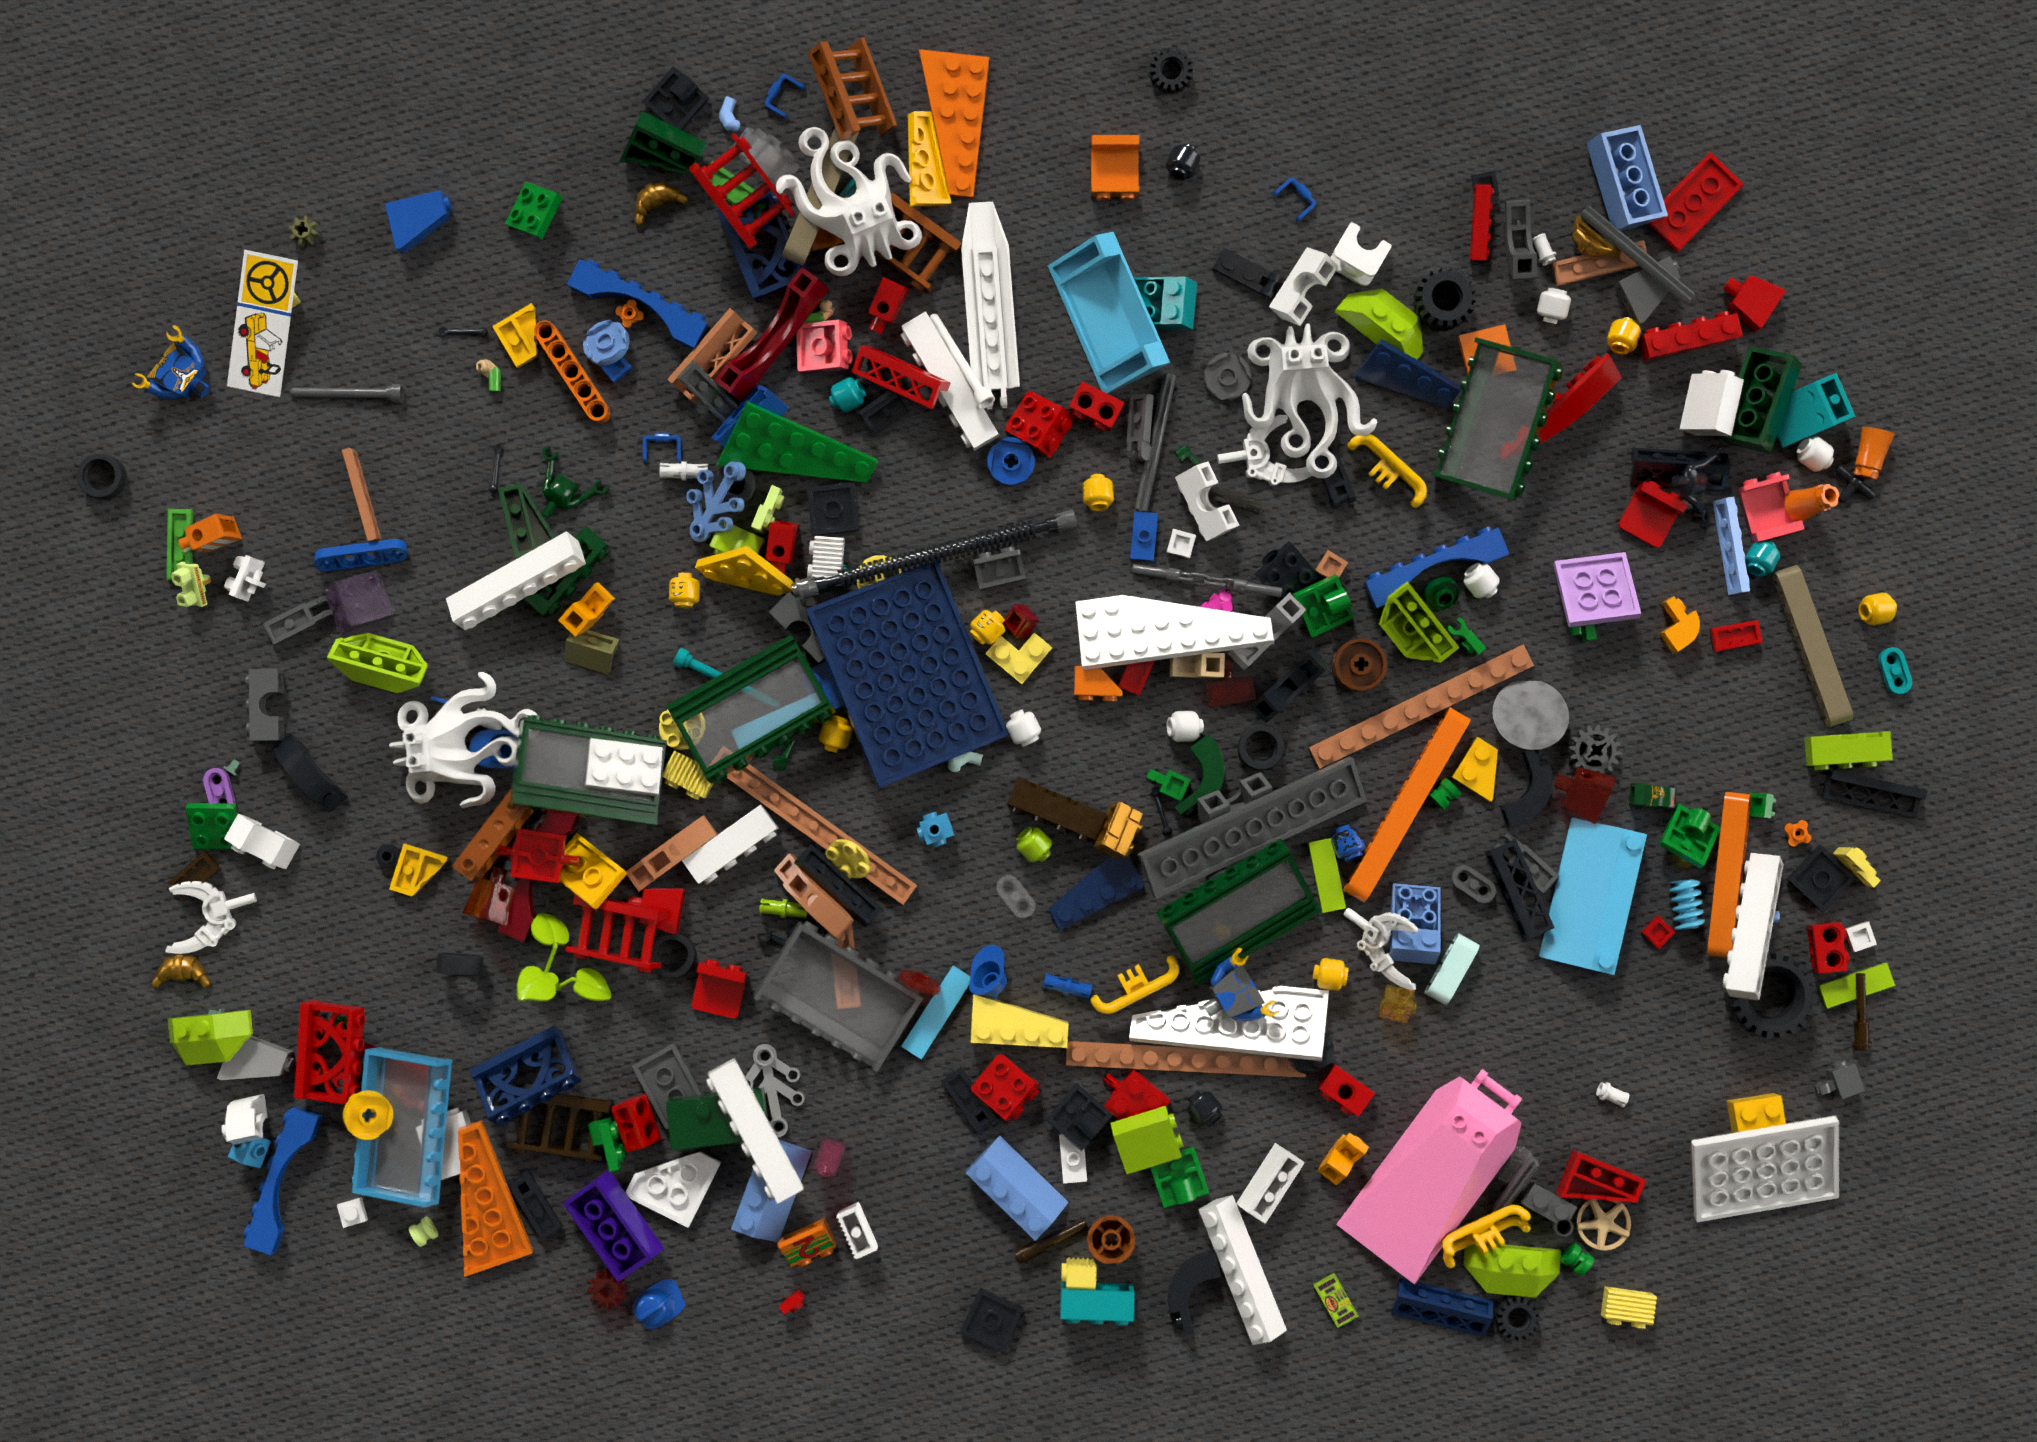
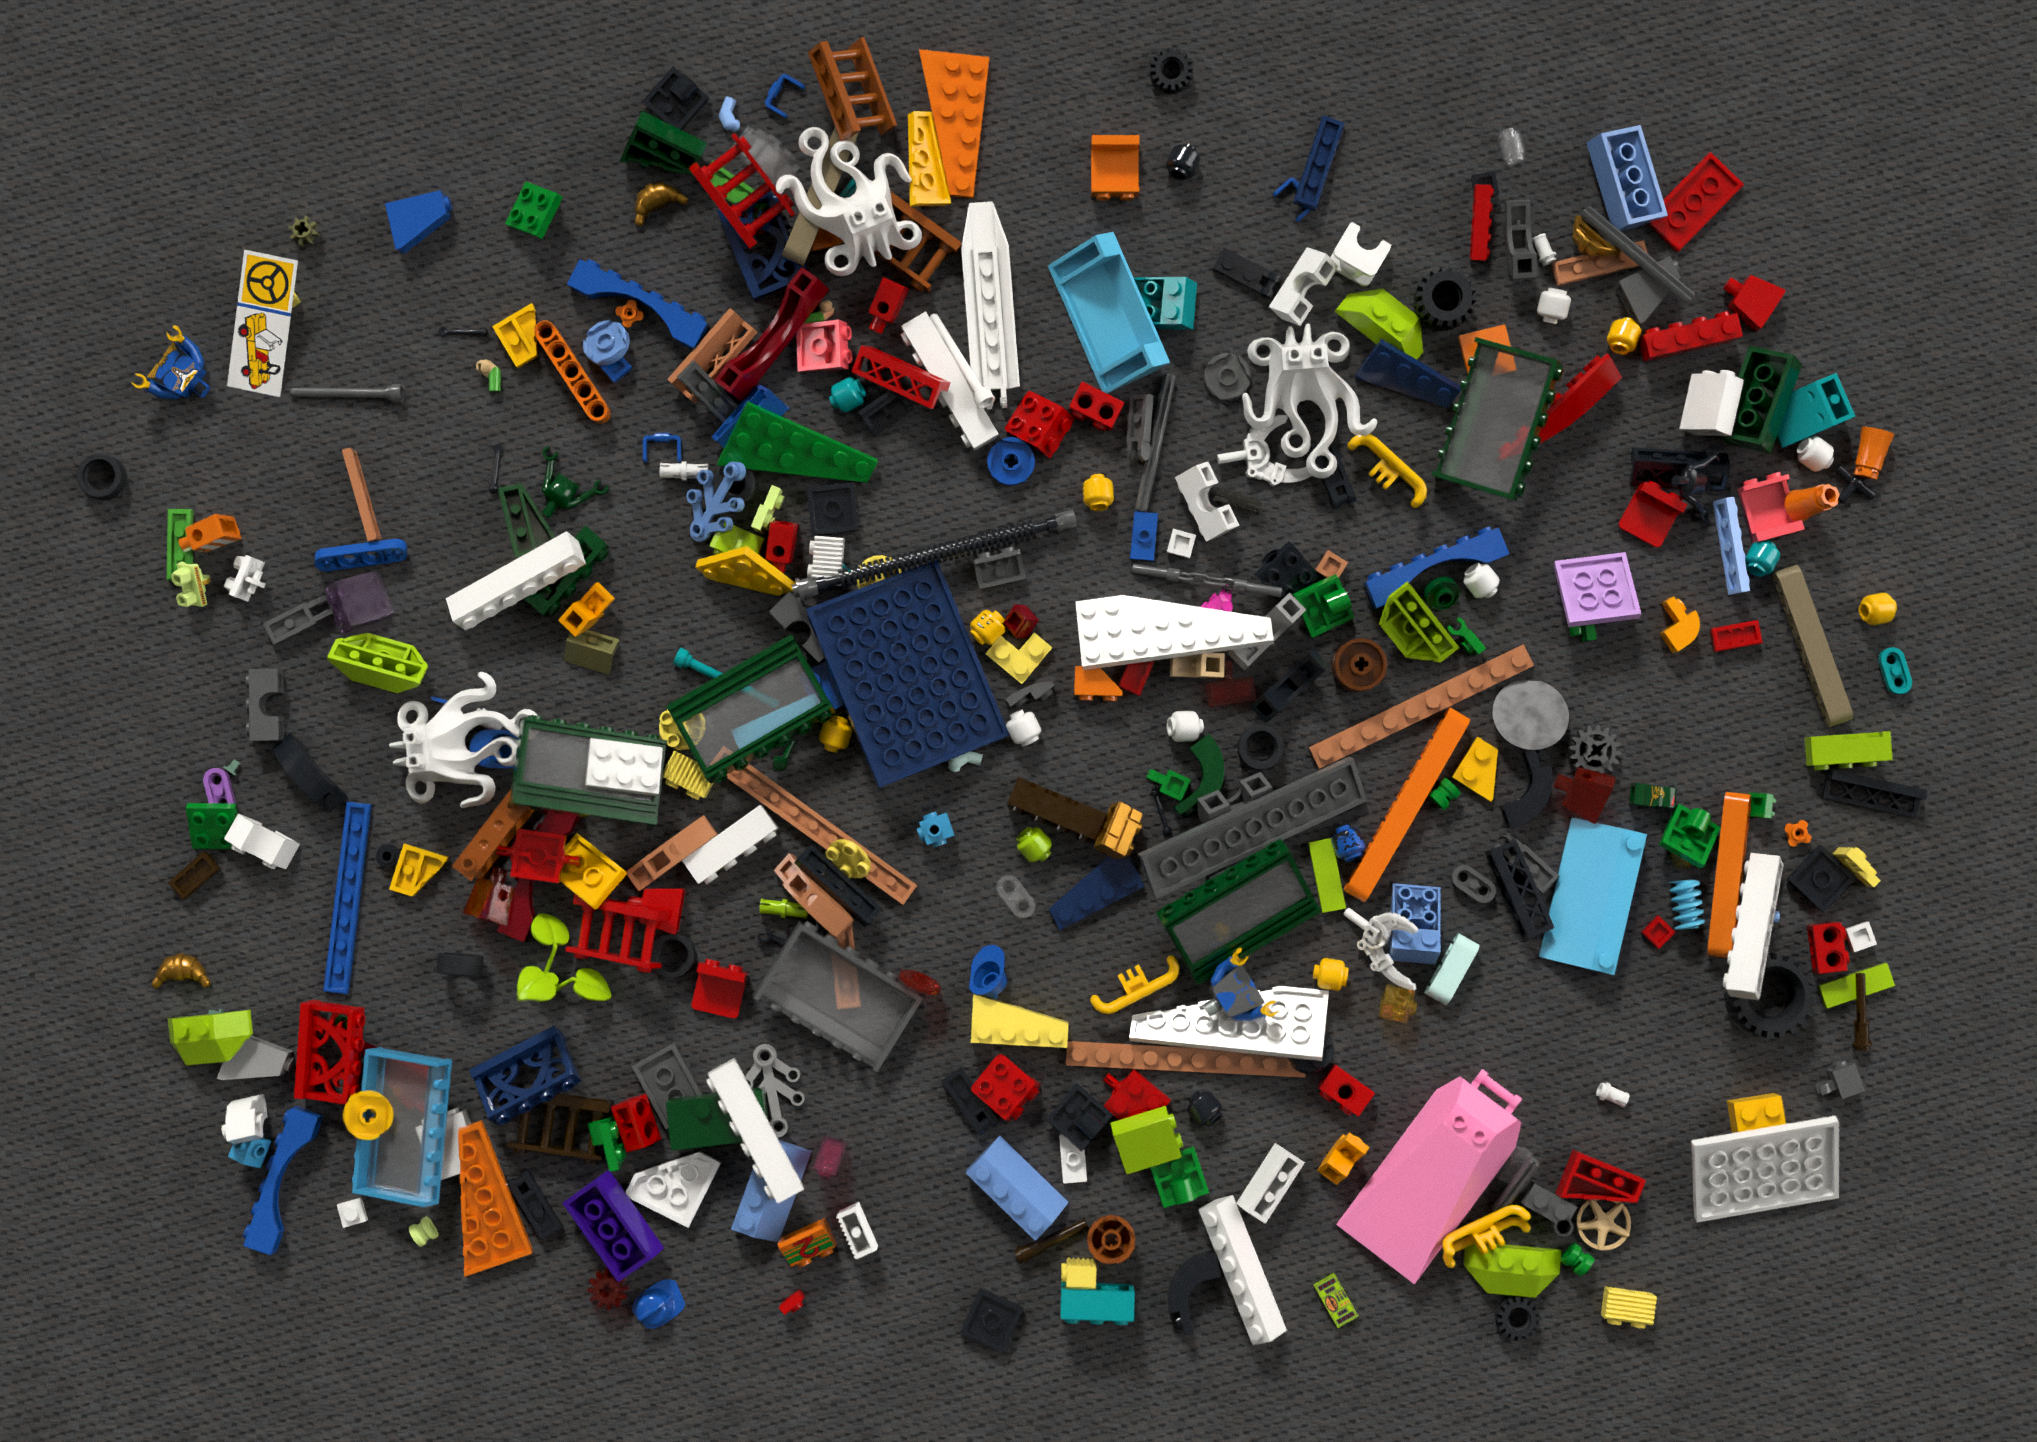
white bar [165,881,257,954] -> none
yellow head [669,573,700,609] -> none
medium azure tile [901,965,970,1059] -> none
blue pin [1042,973,1092,1000] -> none
dark green hand [1175,446,1202,465] -> none
dark blue fence [1391,1278,1493,1337] -> none
none -> blue tile [323,802,372,994]
none -> dark grey slope [1005,682,1055,708]
none -> dark blue tile [1292,115,1345,211]
none -> clear brick [1497,128,1526,165]

